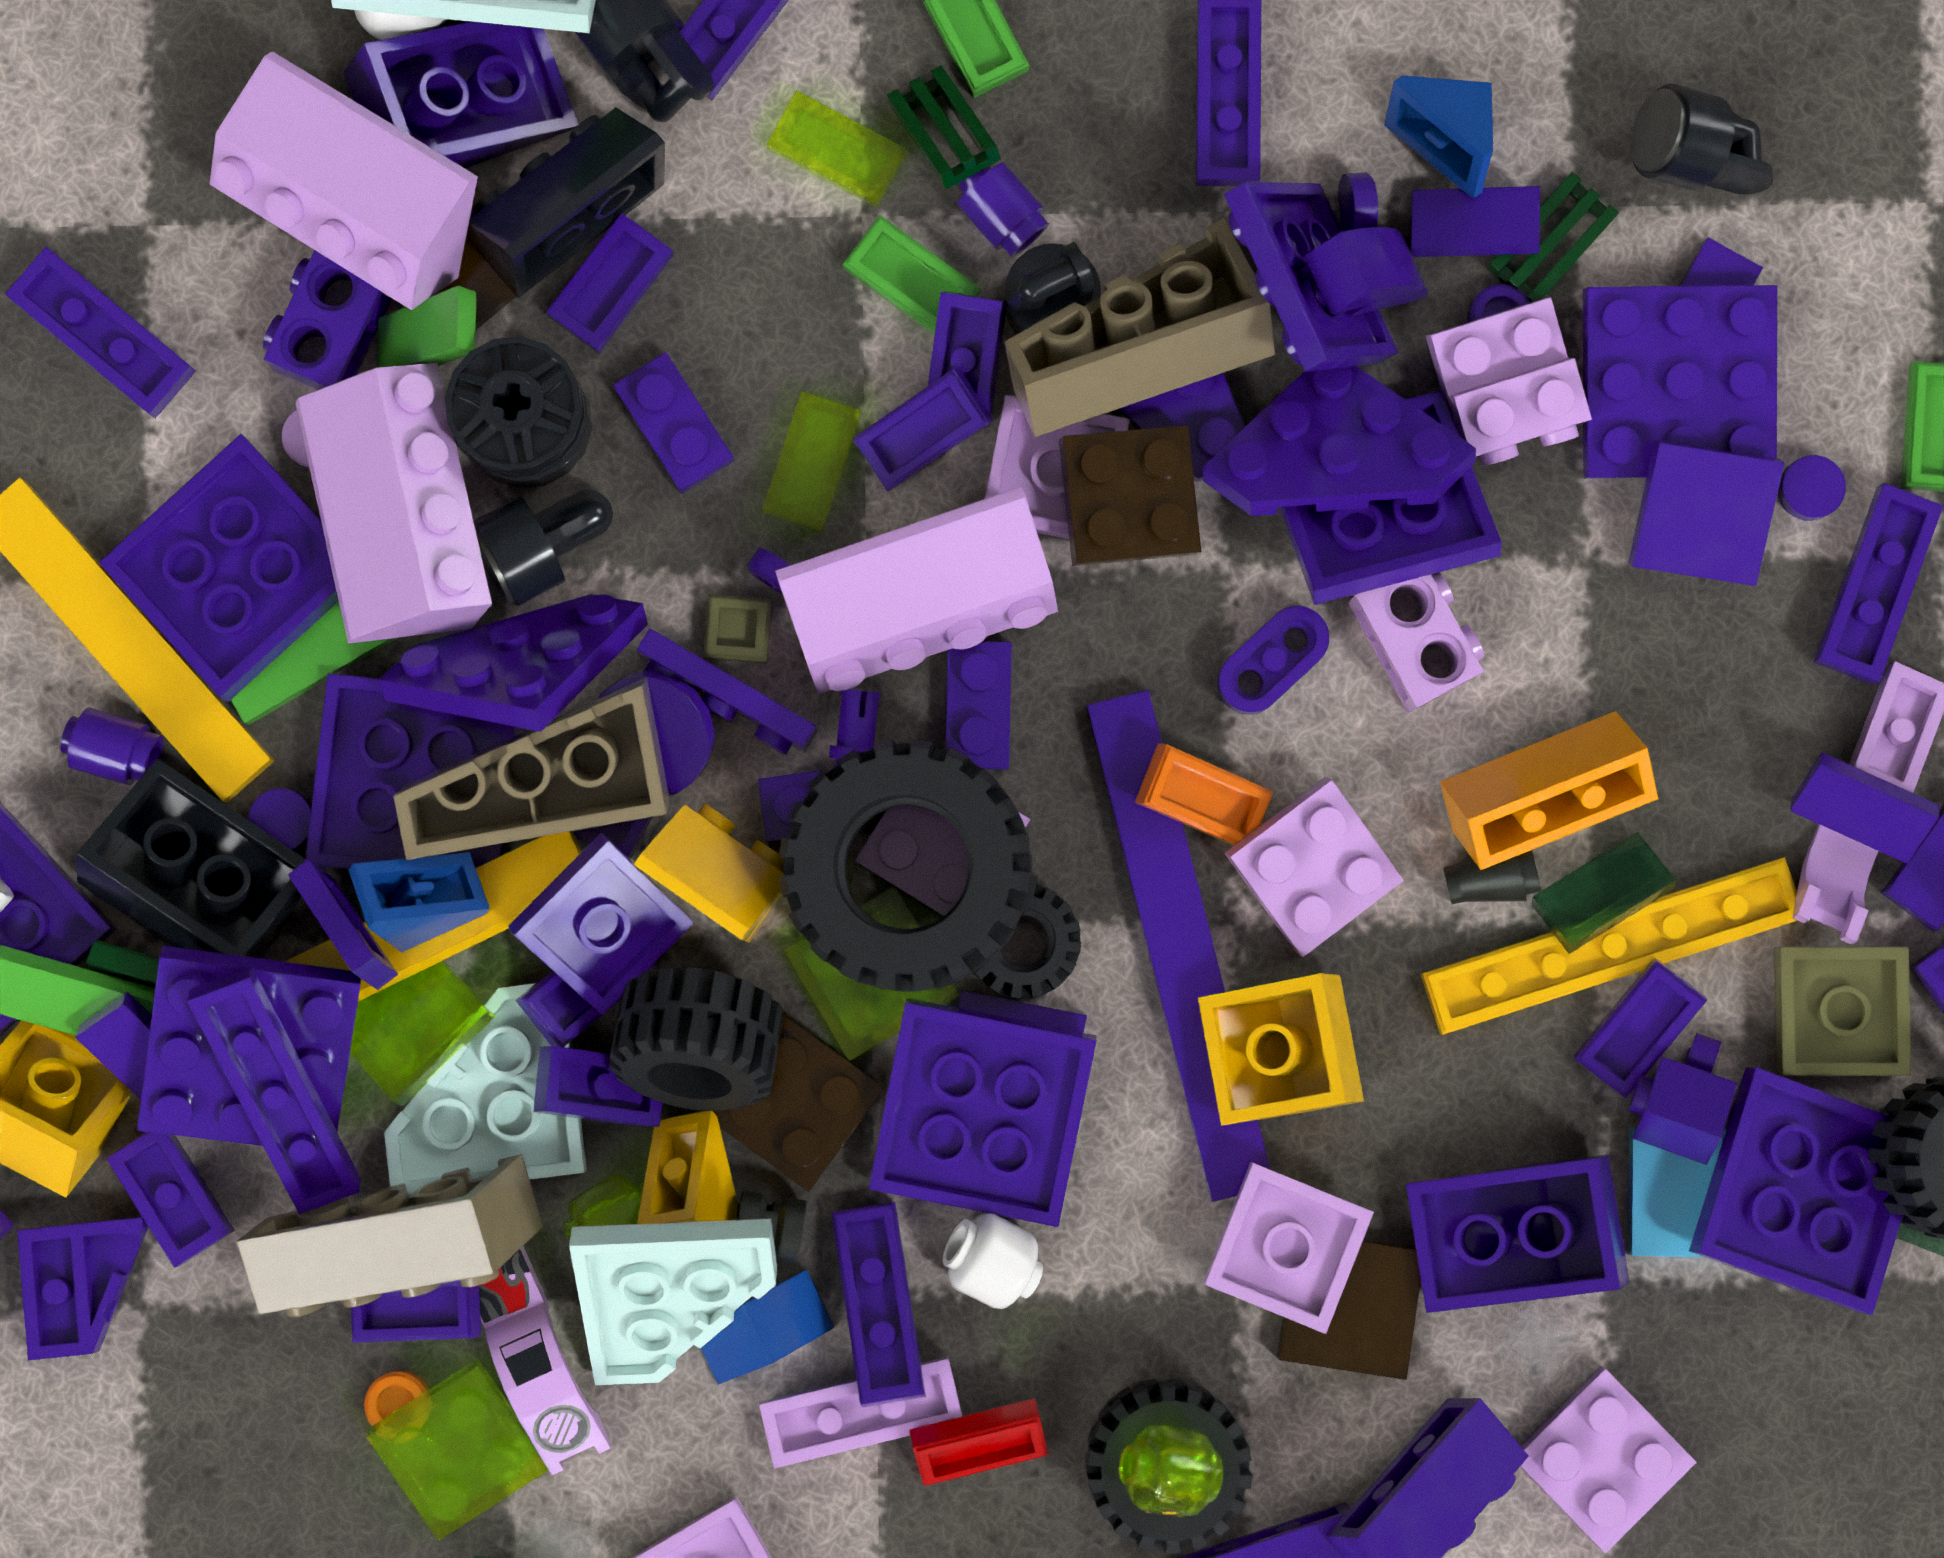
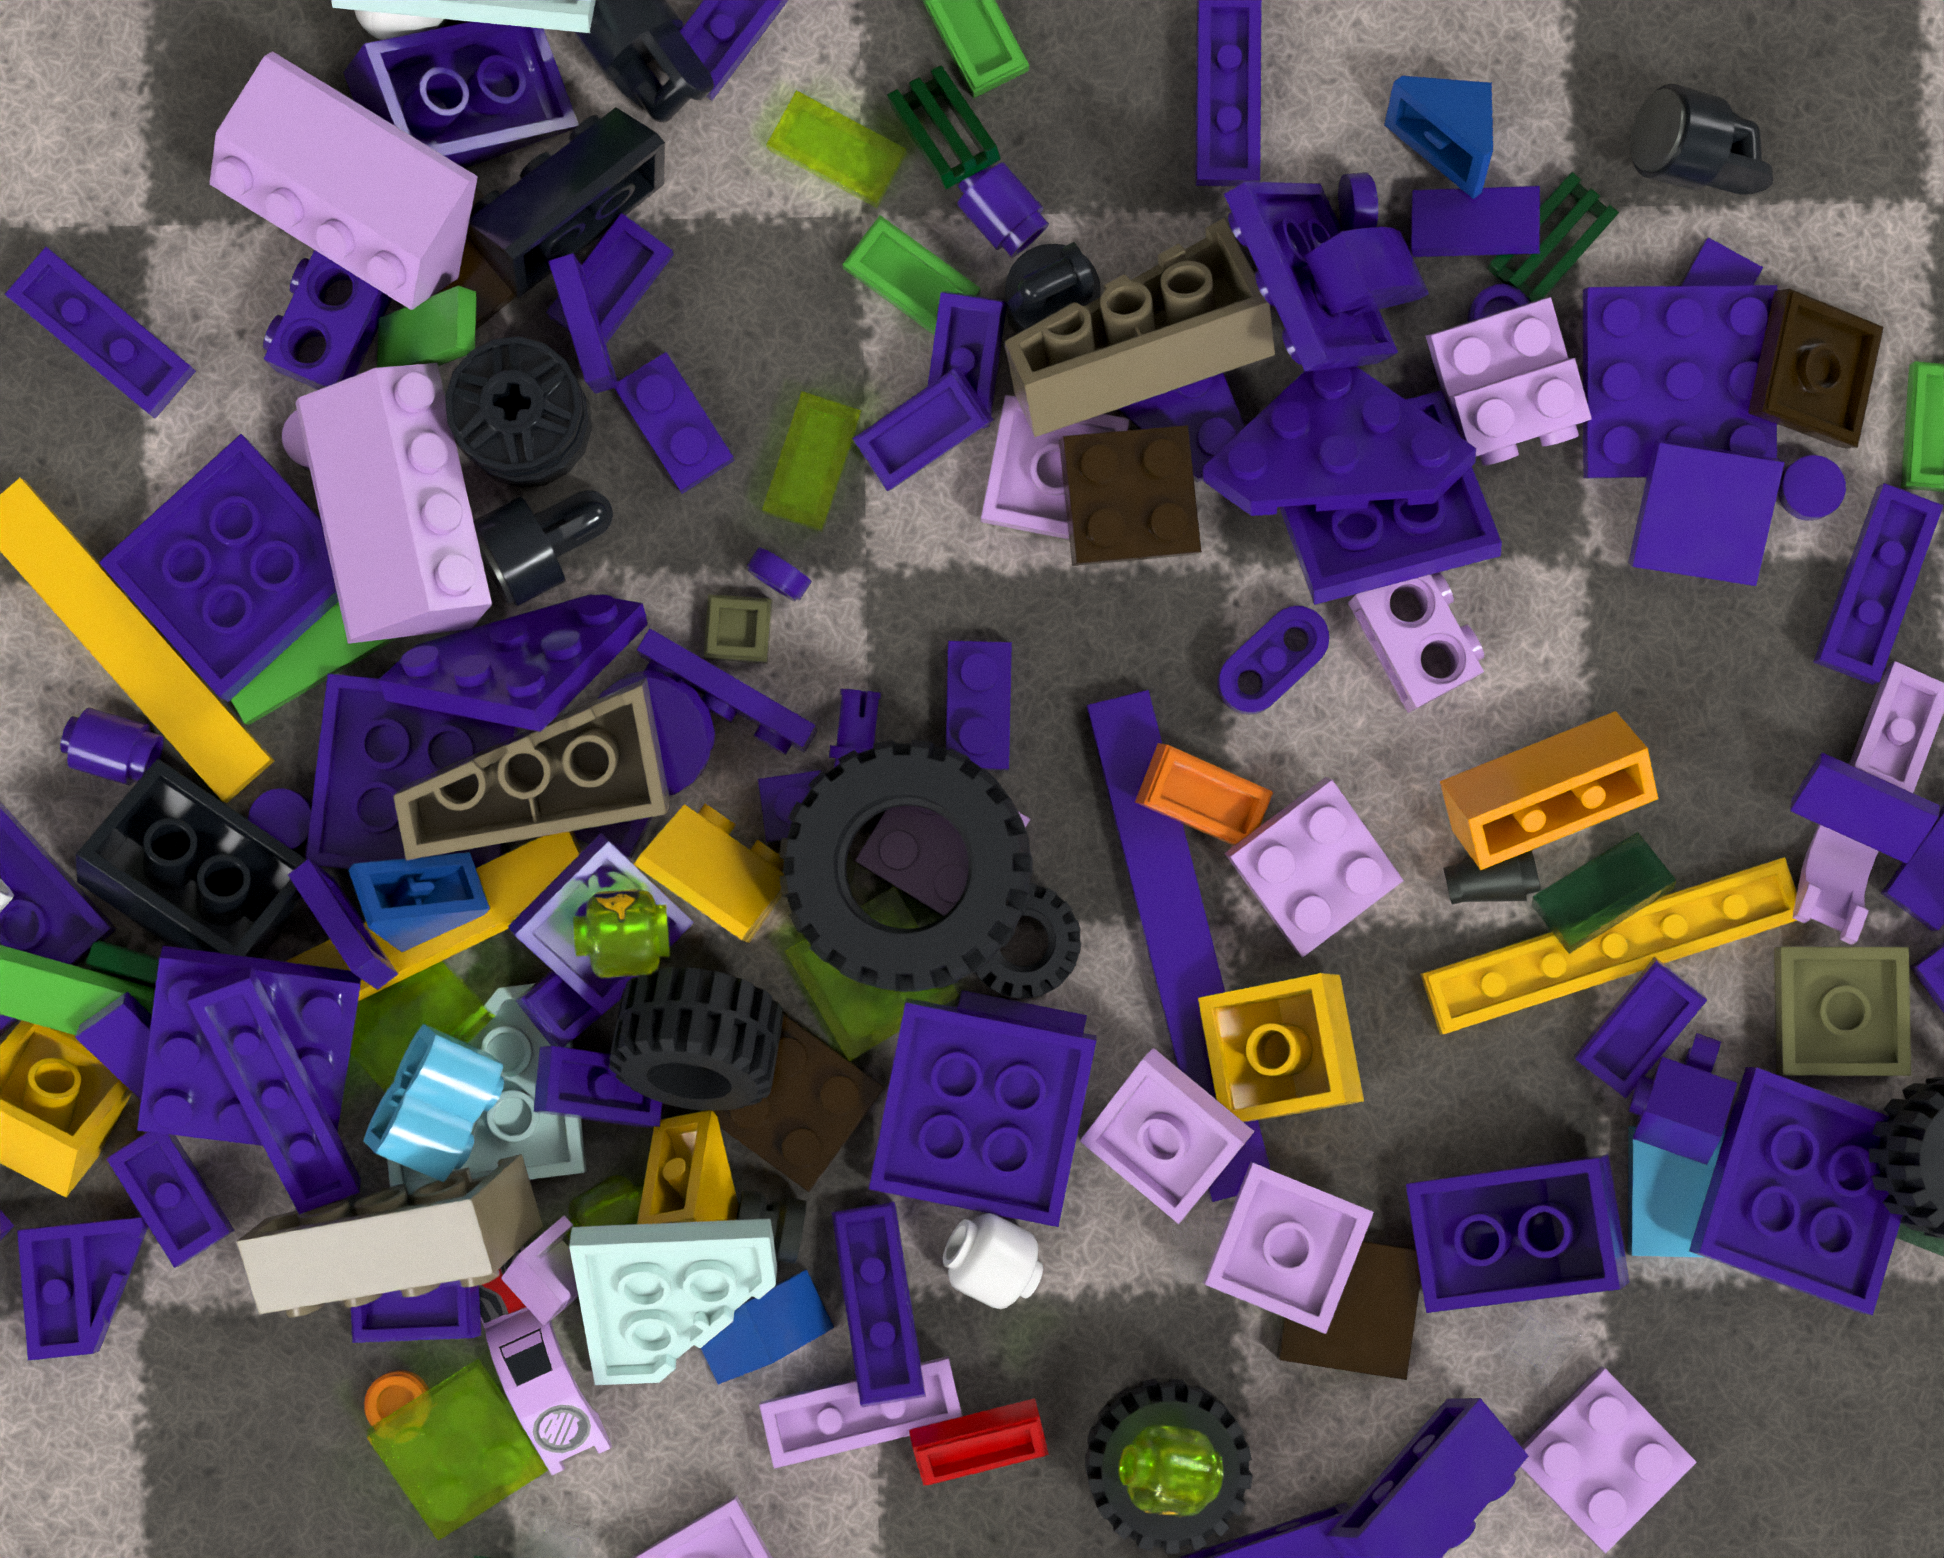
lavender slope [775,487,1058,694] -> none
none -> medium azure brick [364,1024,504,1182]
none -> lavender panel [501,1215,579,1326]
none -> dark purple tile [549,253,619,394]
none -> clear neon green head [573,889,670,978]
none -> lavender plate [1080,1048,1254,1224]
none -> dark brown tile [1748,289,1884,449]

